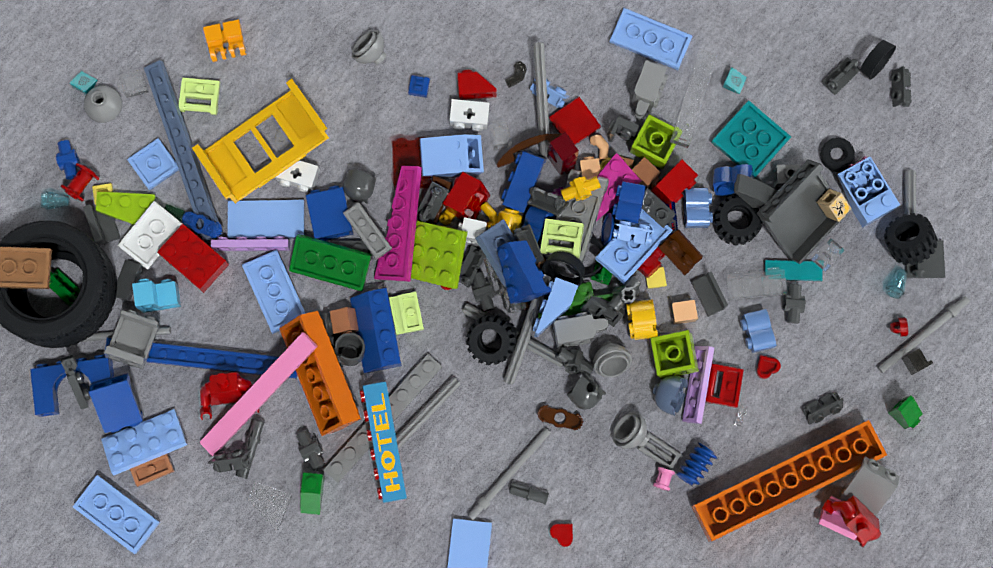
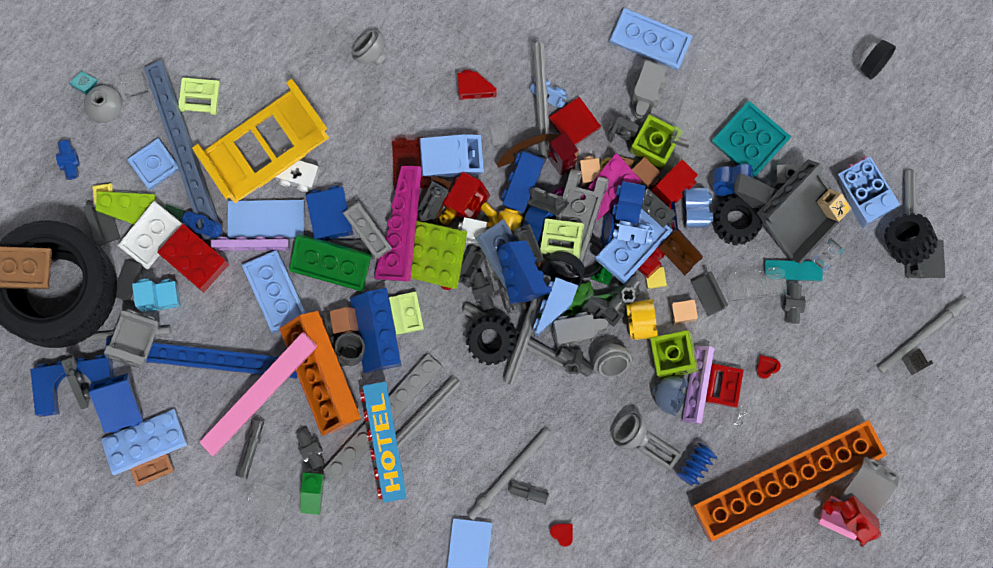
clear light blue cone [41,191,69,210] -> none
green hinge [49,269,81,306] -> none
red hose [61,163,99,202] -> none
light blue plate [73,475,160,554] -> none
red torso [200,372,260,420] -> none
light orange legs [203,19,246,62] -> none
dark grey hinge [208,449,251,473] -> none
dark grey helmet [343,169,377,204] -> none
blue tile [408,75,430,98] -> none
white brick [450,99,489,131] -> none
clear smoke arm [505,61,527,88] -> none
reddish brown piece [537,405,583,431] -> none
yellow axle [561,176,601,202] -> none
dark grey helmet [566,373,606,410] -> none
light nougat arm [590,134,609,161] -> none
bright pink bush [653,467,675,491] -> none
teal slope [723,67,747,94] -> none
medium blue brick [740,309,777,353] -> none
dark grey hinge [802,393,843,425] -> none
black tyre [820,137,855,172] -> none
dark grey hinge [822,57,860,95] -> none
clear light blue cone [886,269,908,299] -> none
green slope [888,395,923,429] -> none
red tile [890,317,908,337] -> none
dark grey hinge [891,66,912,107] -> none

